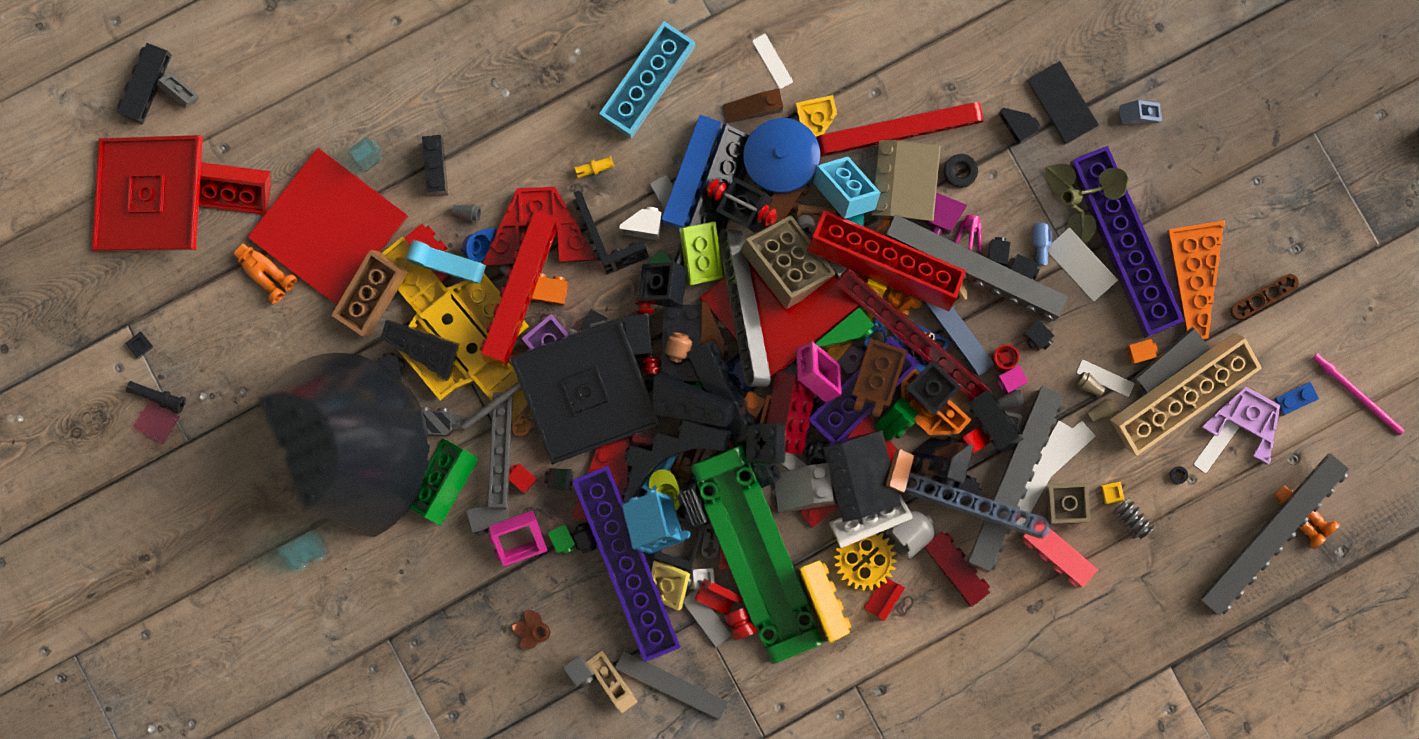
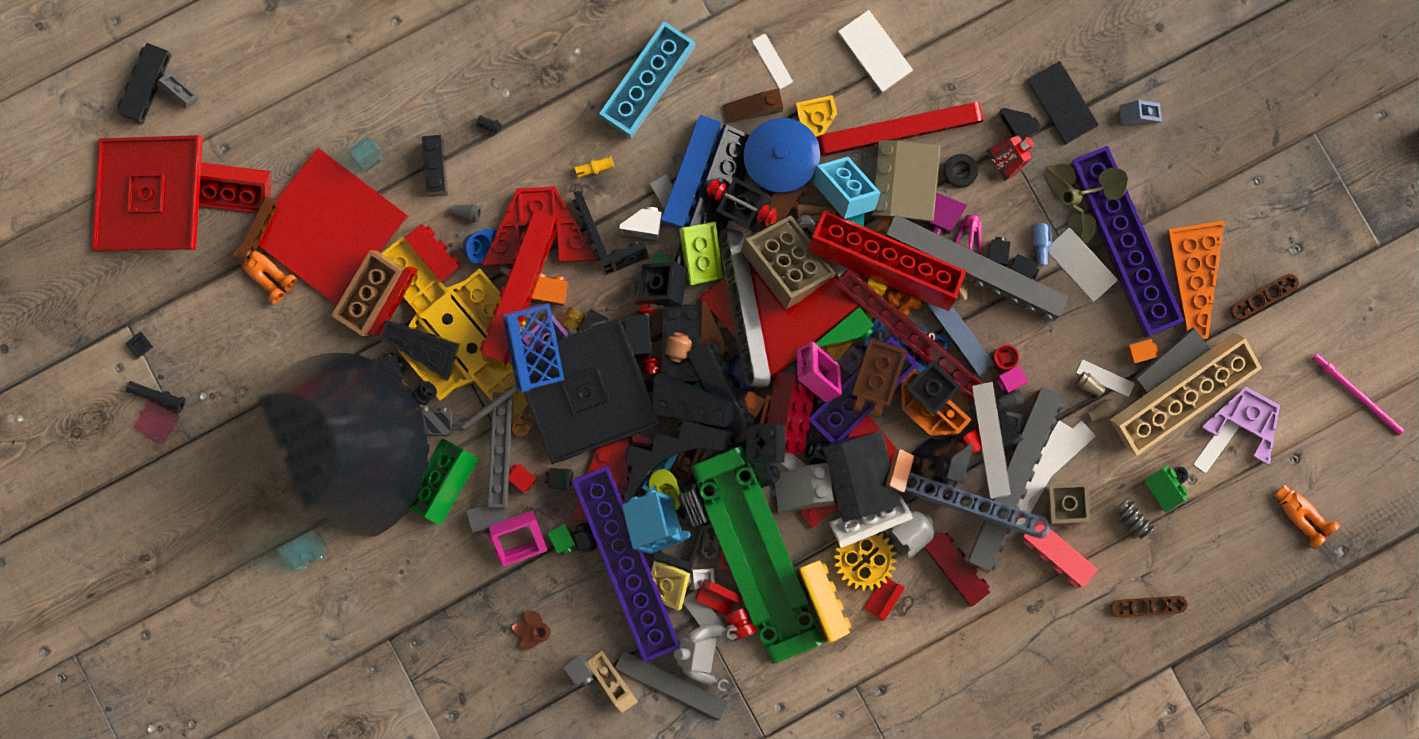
medium azure beam [406,240,486,284] -> none
green brick [874,398,918,441] -> none
black brick [956,475,982,505] -> none
black brick [1022,319,1055,351] -> none
yellow tile [1101,482,1125,504] -> none
dark grey brick [1199,453,1349,616] -> none
blue plate [1274,382,1319,415] -> none
none -> reddish brown beam [236,196,278,266]
none -> red tile [369,266,418,336]
none -> black wheel [412,381,437,406]
none -> black pin [476,115,502,135]
none -> blue fence [501,304,564,392]
none -> clear yellow wheel [560,307,585,332]
none -> light grey torso [674,625,737,691]
none -> white tile [838,10,913,93]
none -> white sticker [972,382,1011,499]
none -> torso [986,136,1034,181]
none -> reddish brown beam [1111,596,1188,617]
none -> green brick [1144,465,1188,513]

